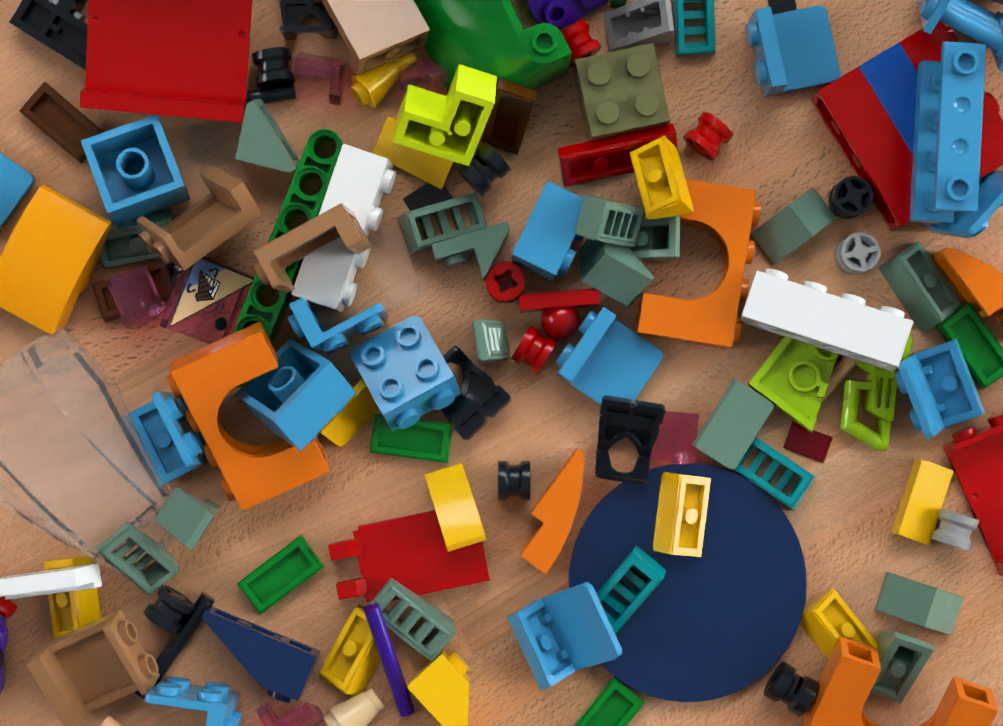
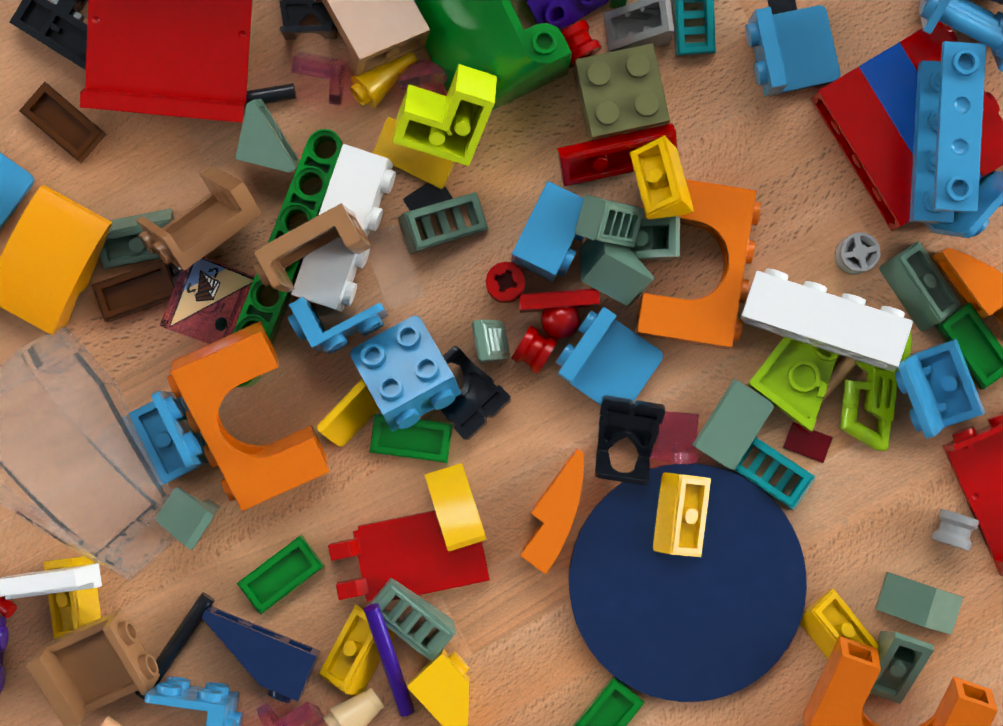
dark azure brick [81,115,190,226] -> none
sand green slope [96,521,180,596] -> none
clear pink tile [106,265,168,329] -> none
black wheel [144,585,195,634] -> none
dark azure brick [235,338,356,451] -> none
black wheel [252,47,295,88] -> none
sand green slope [431,221,510,282] -> none
black wheel [456,141,511,197] -> none
reddish brown tile [481,78,538,155] -> none
black wheel [498,461,530,500] -> none
dark azure bracket [507,582,622,690] -> none
teal slope [596,546,666,634] -> none
red wheel [683,112,734,161] -> none
sand green slope [750,187,836,265] -> none
black wheel [764,661,819,717] -> none
black wheel [828,176,874,219] -> none
yellow slope [891,458,953,546] -> none

